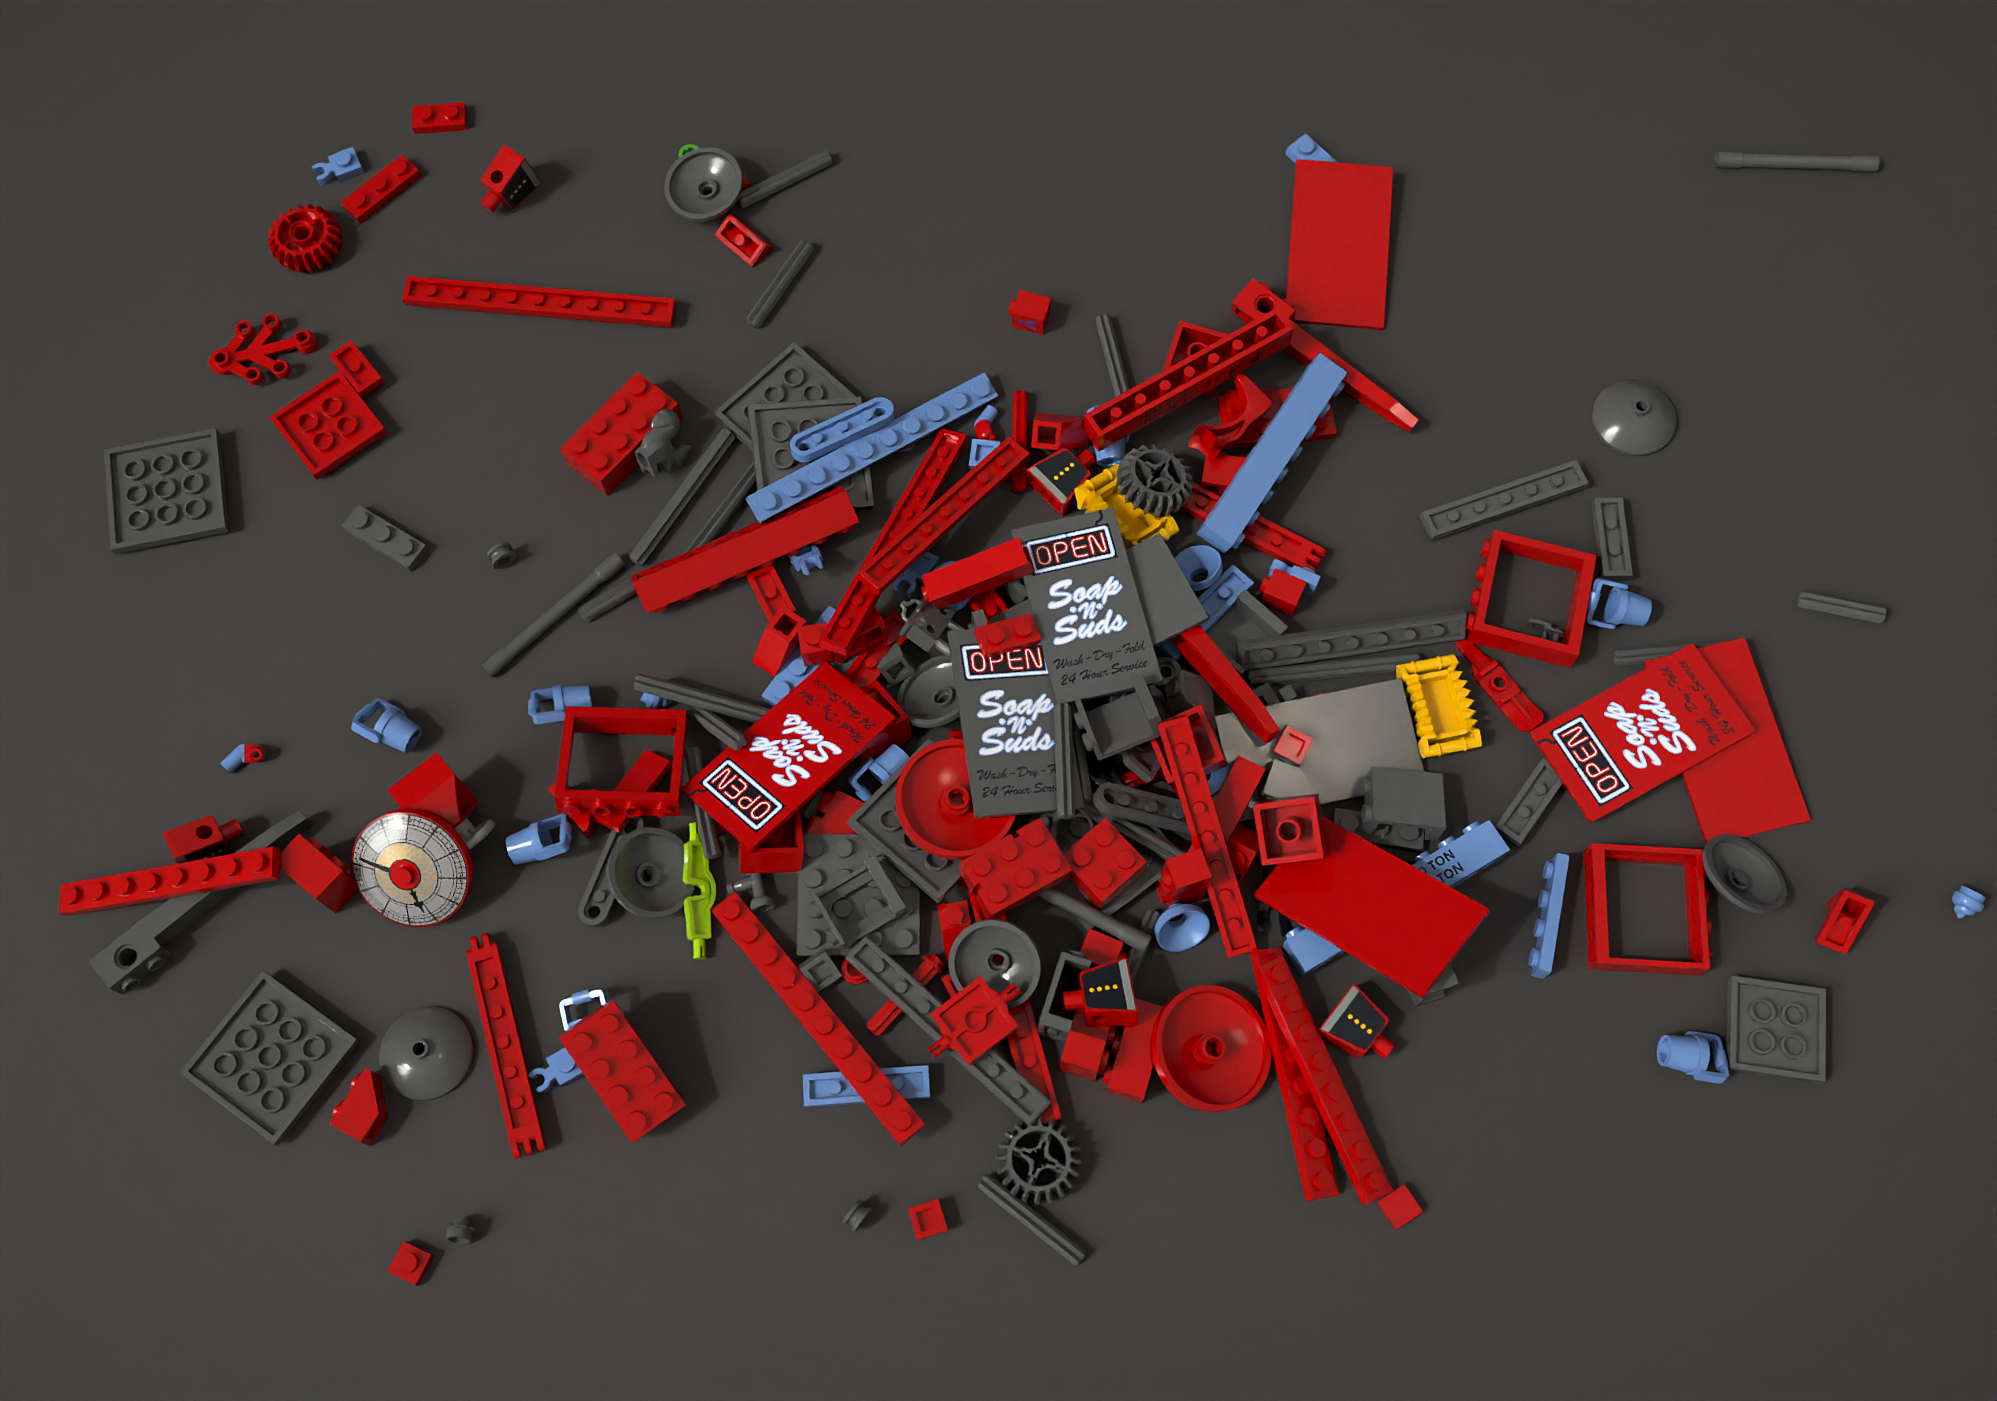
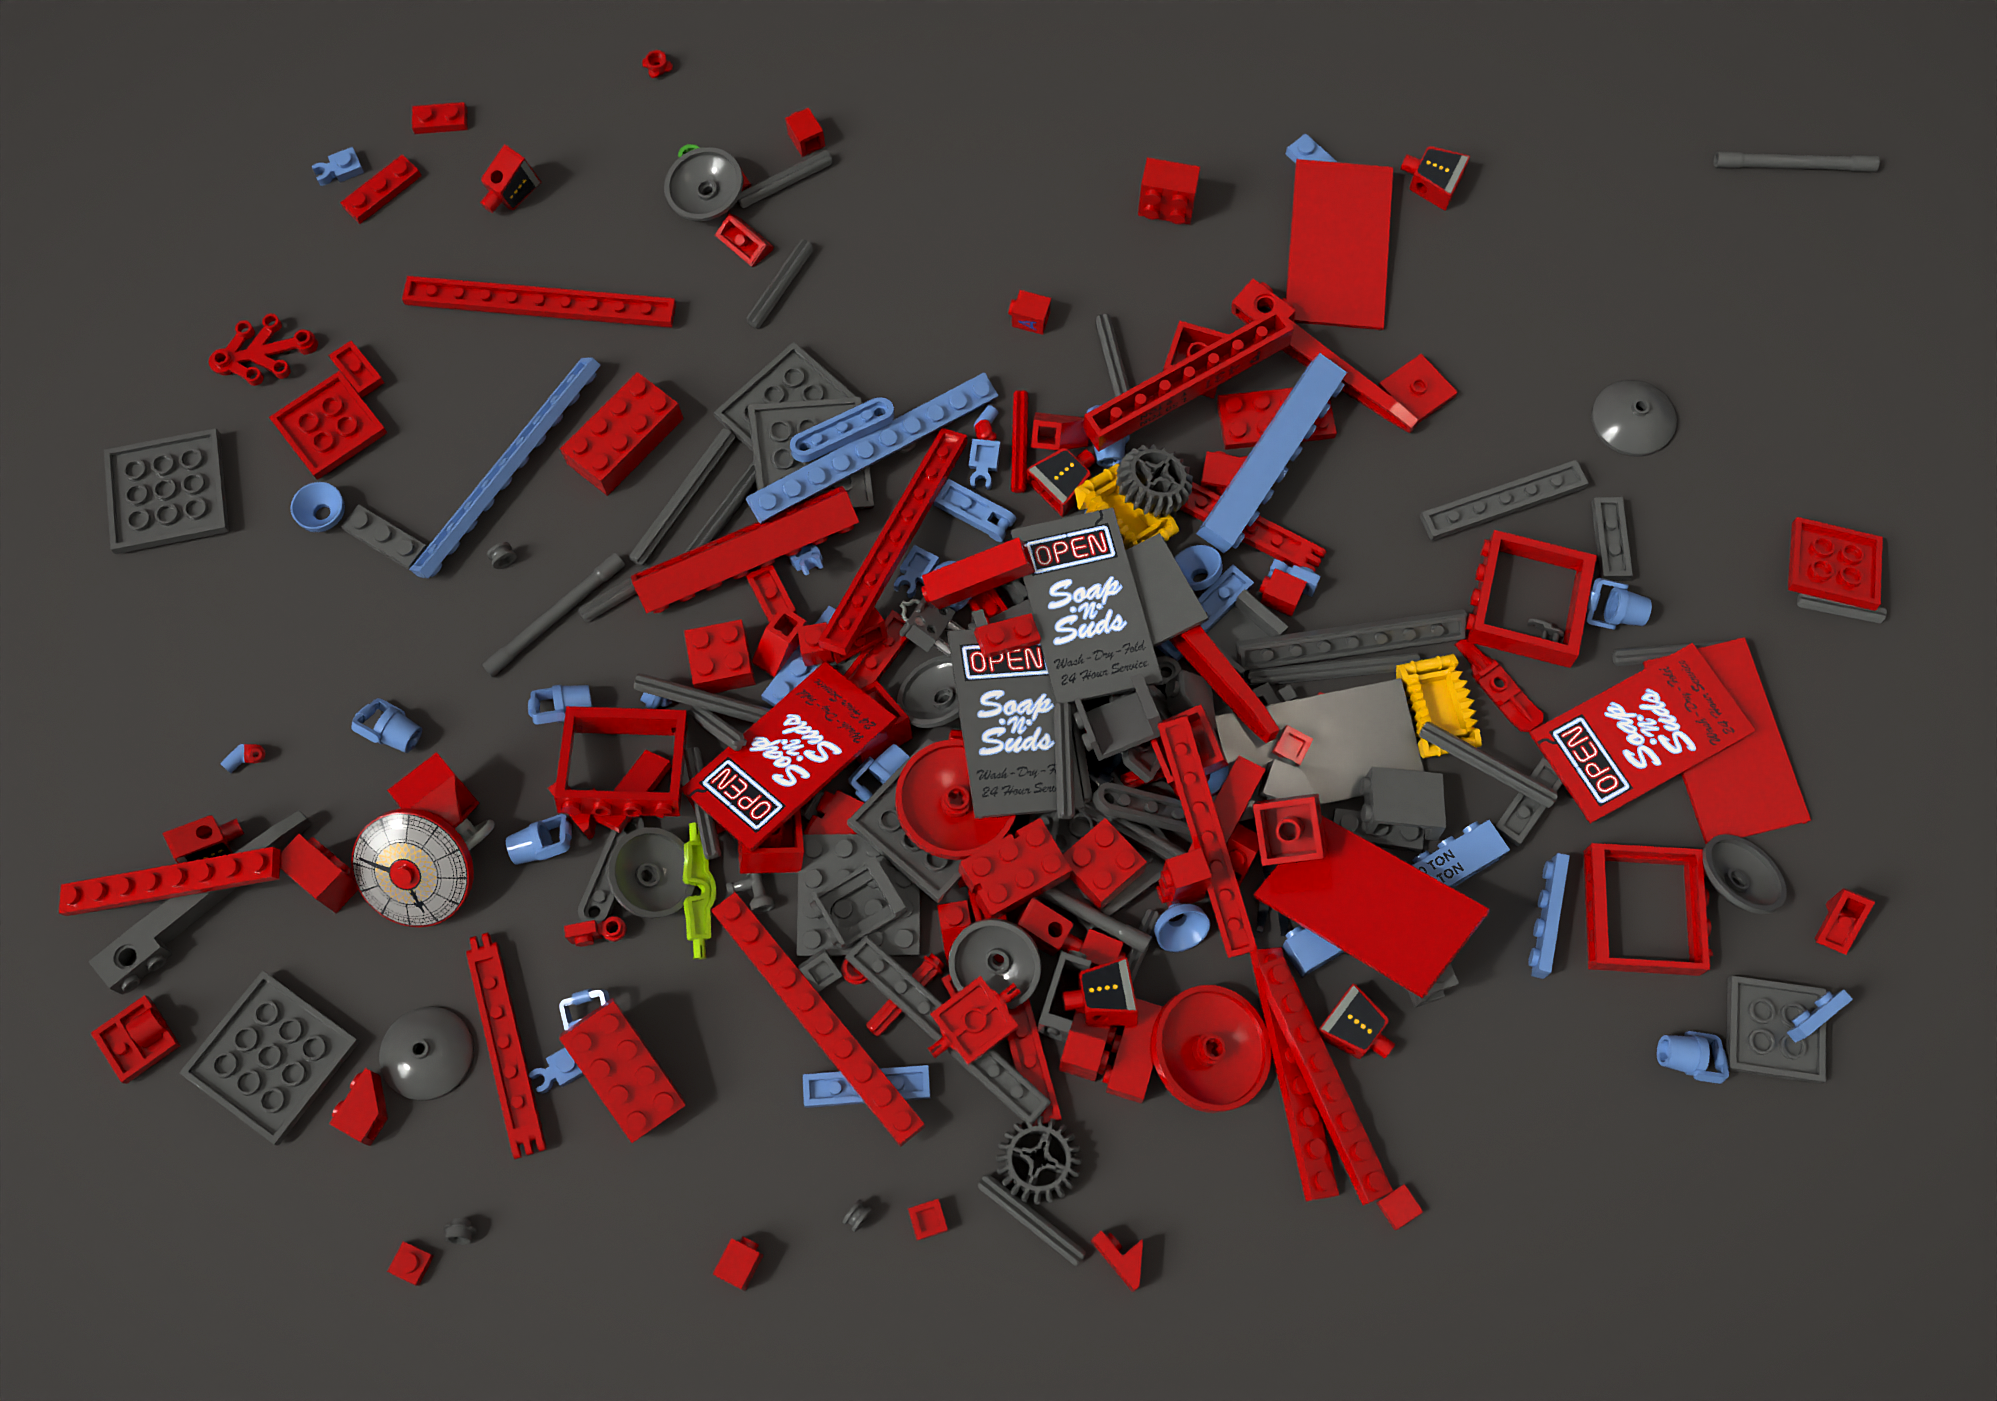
red gear [267,203,344,274] -> none
dark grey animal [634,409,692,477] -> none
red plate [856,437,1030,595] -> none
dark grey slope [877,642,916,686] -> none
red animal [1188,374,1273,459] -> none
medium blue plate [1952,885,1986,918] -> none
none -> red plate [91,995,181,1084]
none -> medium blue piece [290,482,345,532]
none -> medium blue plate [409,358,601,579]
none -> red plate [564,916,627,947]
none -> red plate [642,50,673,78]
none -> red brick [684,619,756,693]
none -> red brick [713,1236,764,1291]
none -> red brick [785,107,826,157]
none -> medium blue plate [934,479,1017,542]
none -> red torso [1015,897,1084,956]
none -> red slope [1091,1230,1143,1292]
none -> red brick [1138,157,1200,225]
none -> red plate [1378,354,1458,423]
none -> torso [1400,146,1470,211]
none -> dark grey axle [1419,722,1558,807]
none -> medium blue plate [1786,989,1853,1042]
none -> red plate [1788,517,1883,611]

